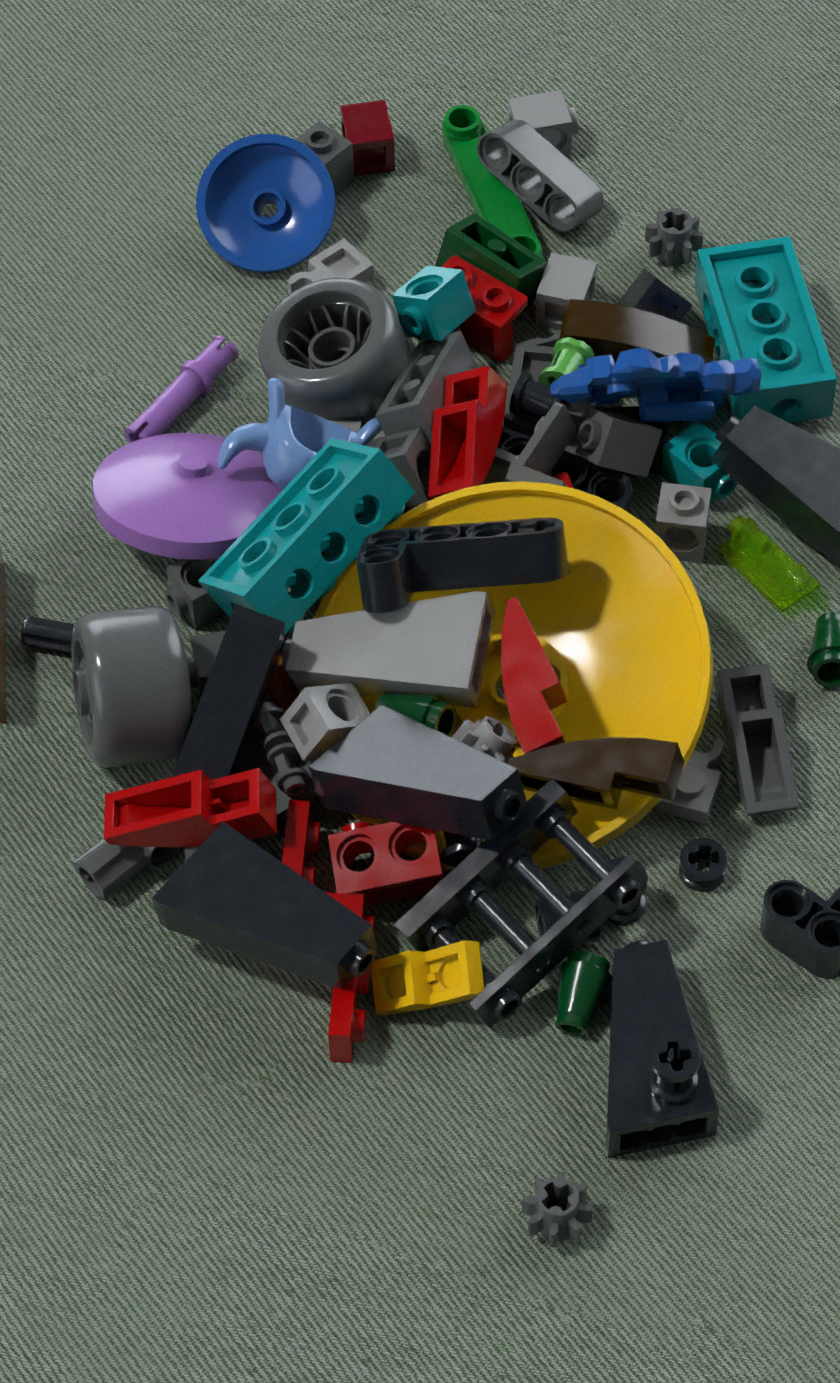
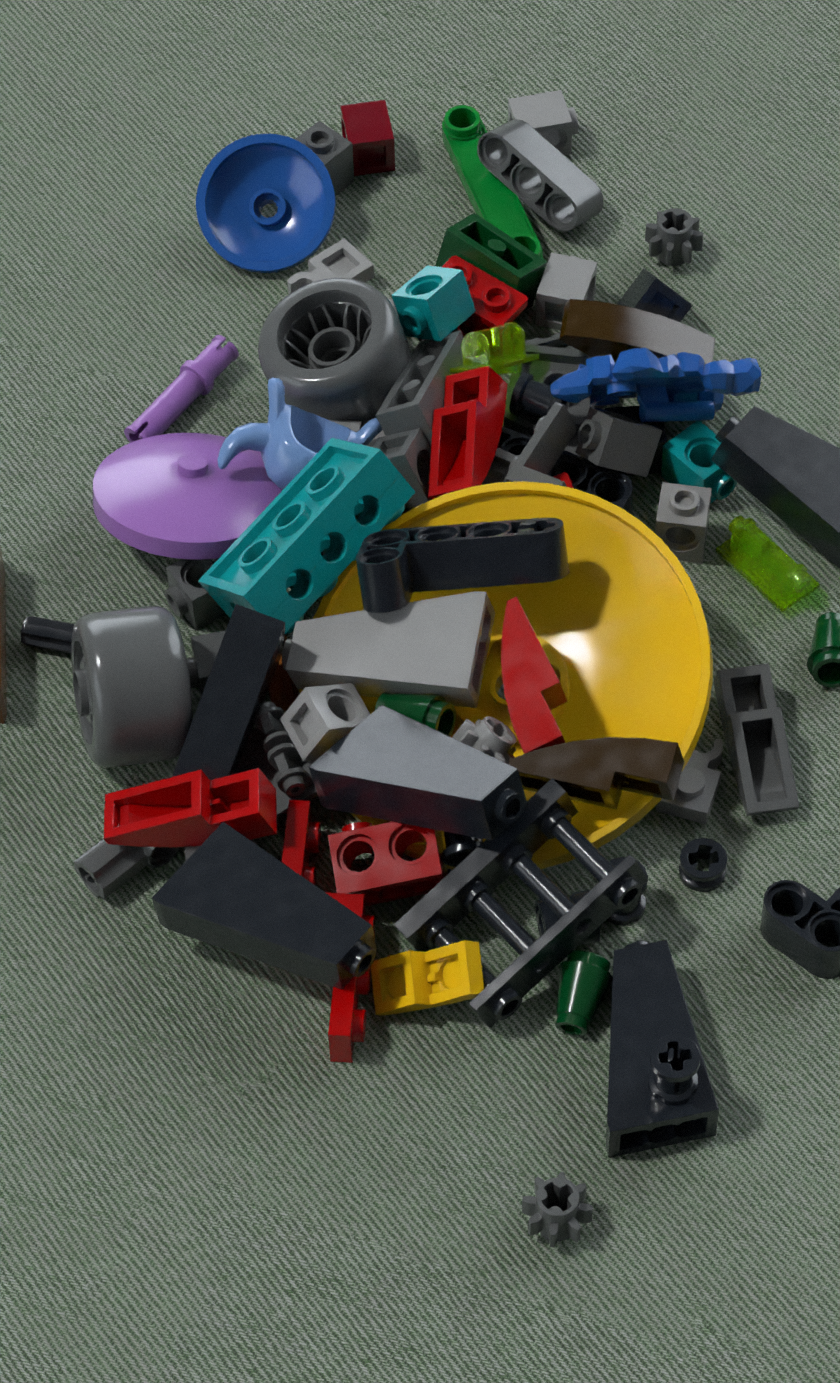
bright green bush [538,337,595,386] -> none
teal brick [695,236,837,423] -> none
none -> clear neon green hinge [450,322,540,374]

